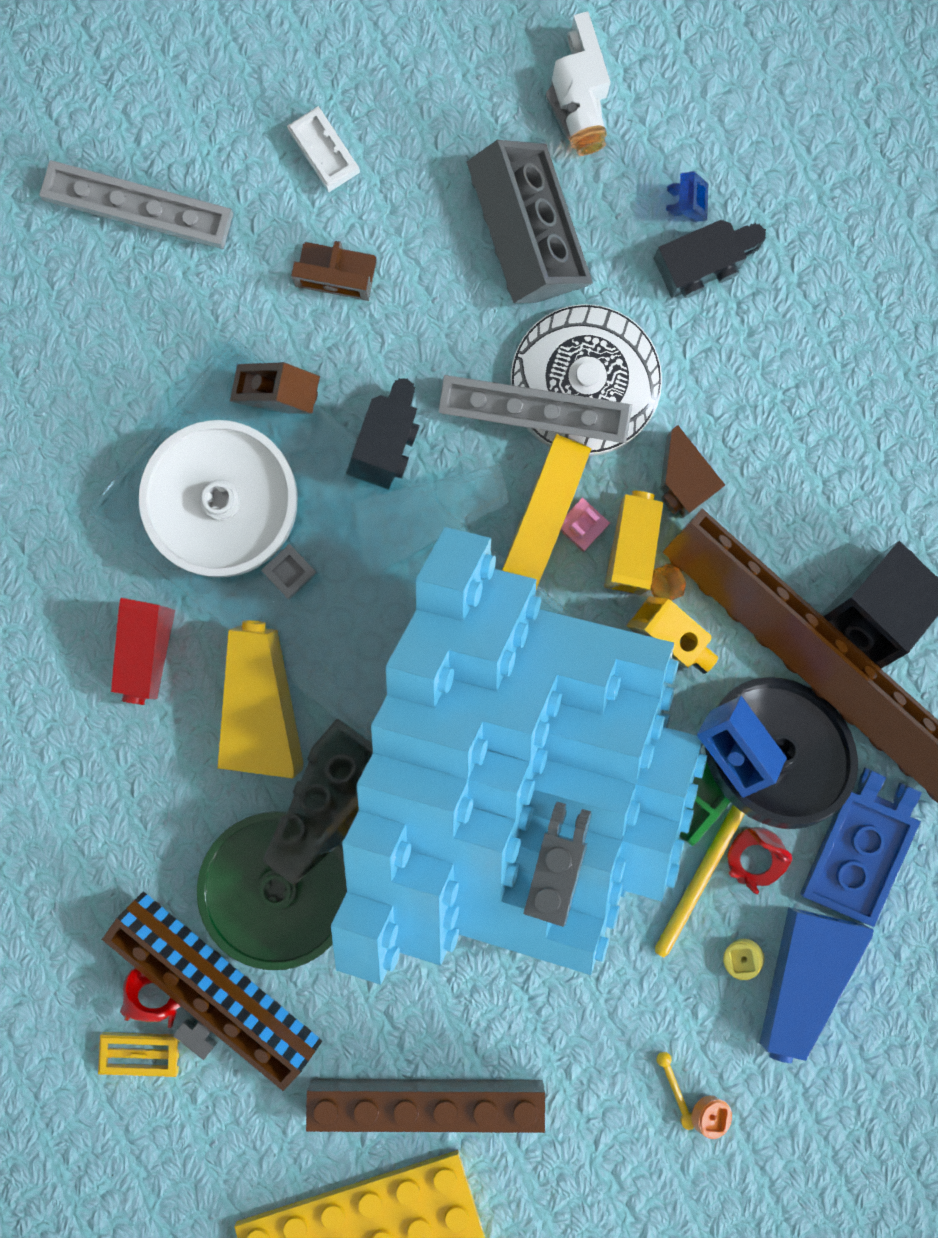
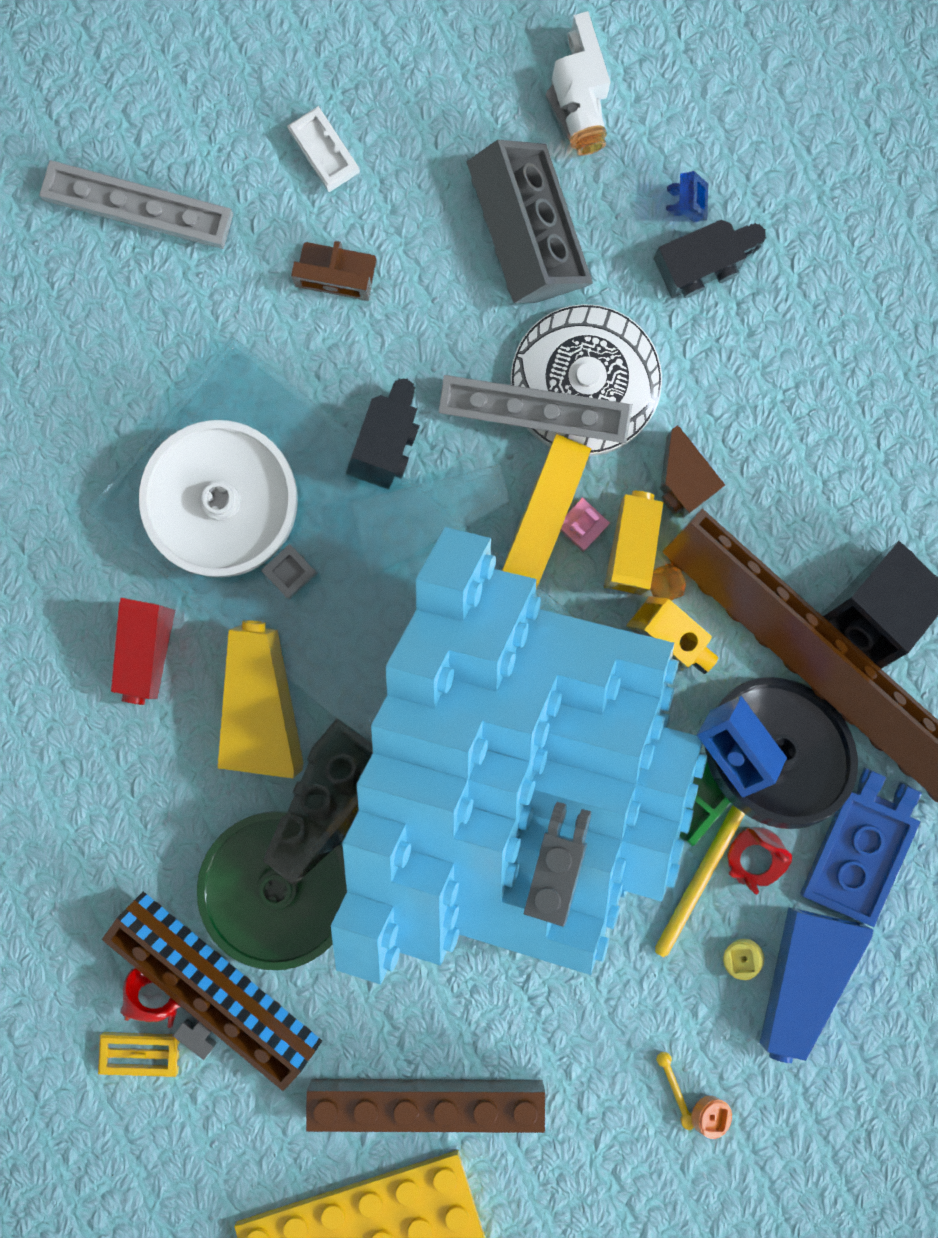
slope [230,362,320,414] -> none

